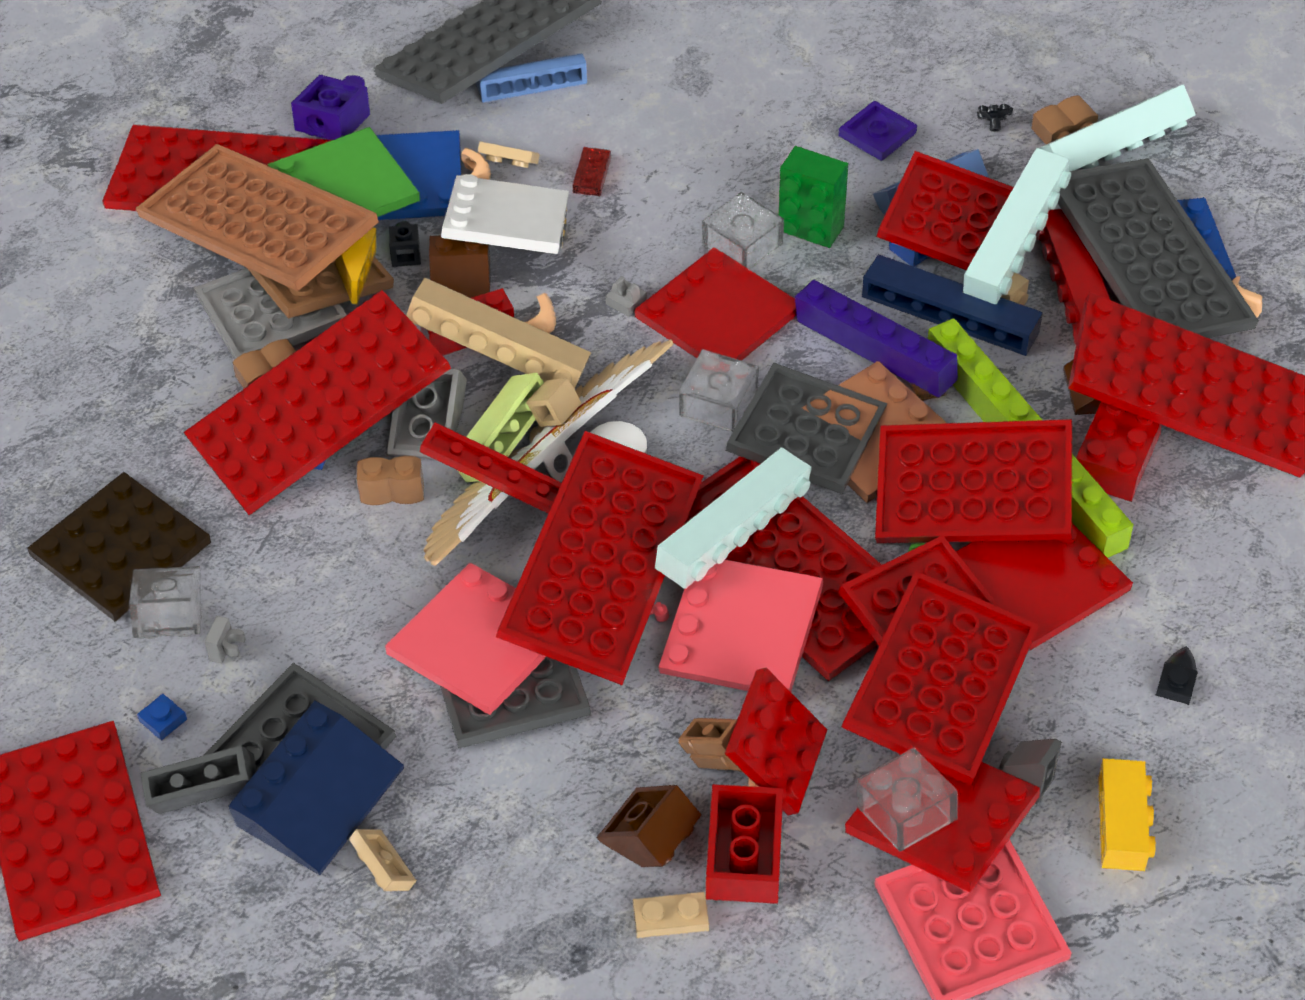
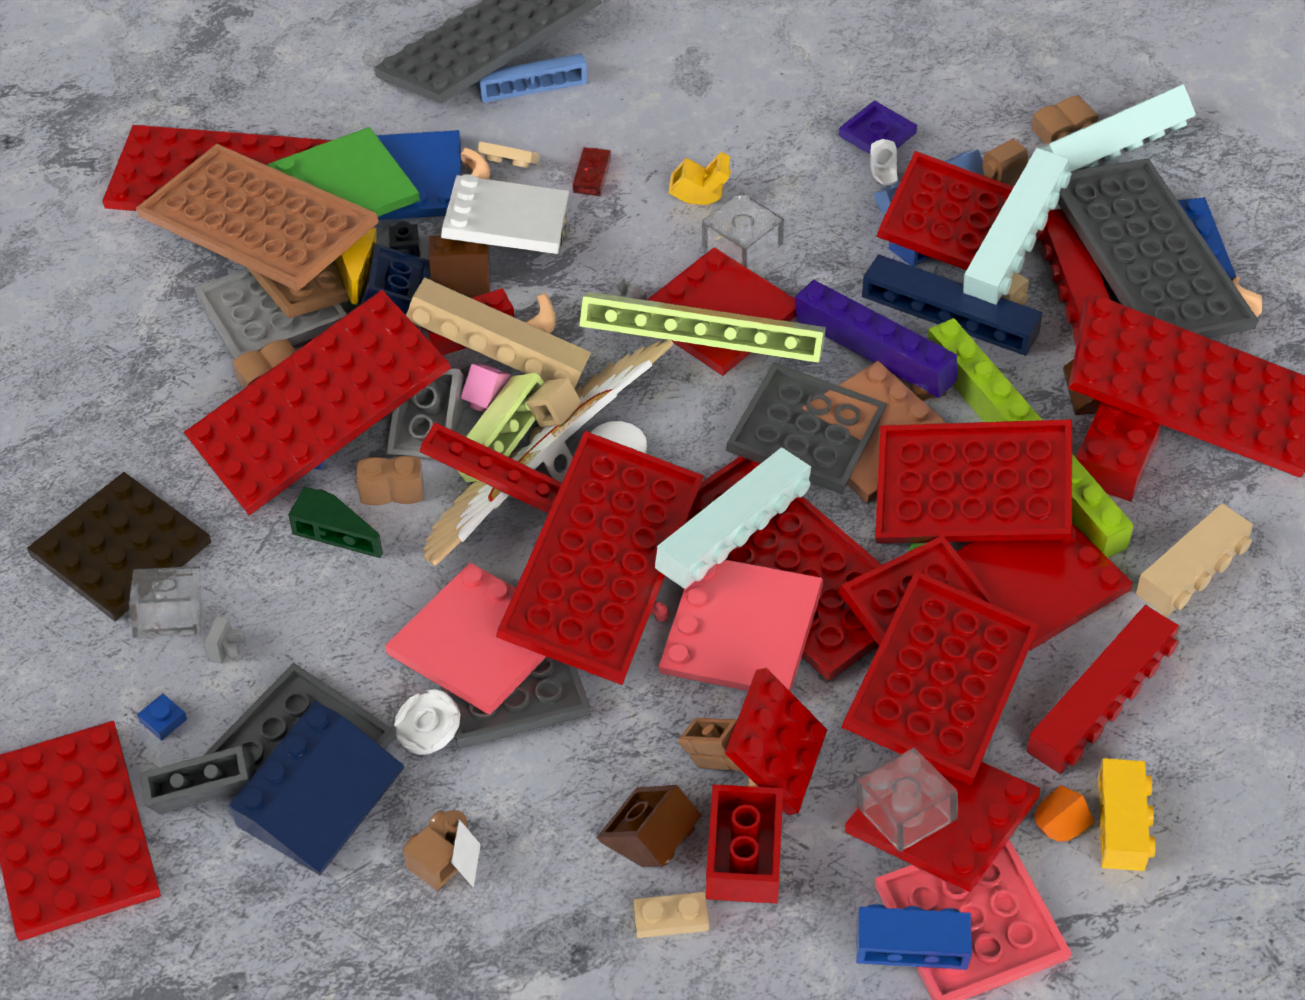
dark purple brick [291,74,370,140] -> none
tan plate [349,829,417,891] -> none
clear brick [679,349,759,432] -> none
green brick [778,146,849,248] -> none
black plant [977,104,1013,131] -> none
dark grey slope [999,738,1062,804] -> none
black plate [1155,646,1198,705] -> none
none -> dark green slope [288,486,383,558]
none -> dark blue slope [360,243,430,328]
none -> white tile [394,689,461,755]
none -> medium nougat brick [403,810,468,891]
none -> white sticker [451,819,481,888]
none -> bright pink brick [460,364,510,412]
none -> yellowish green brick [579,292,826,363]
none -> yellow brick [669,151,731,205]
none -> blue brick [856,904,972,970]
none -> white hair [870,139,898,185]
none -> medium nougat brick [982,138,1028,187]
none -> red brick [1026,605,1179,775]
none -> orange brick [1034,785,1095,842]
none -> tan brick [1136,503,1253,617]

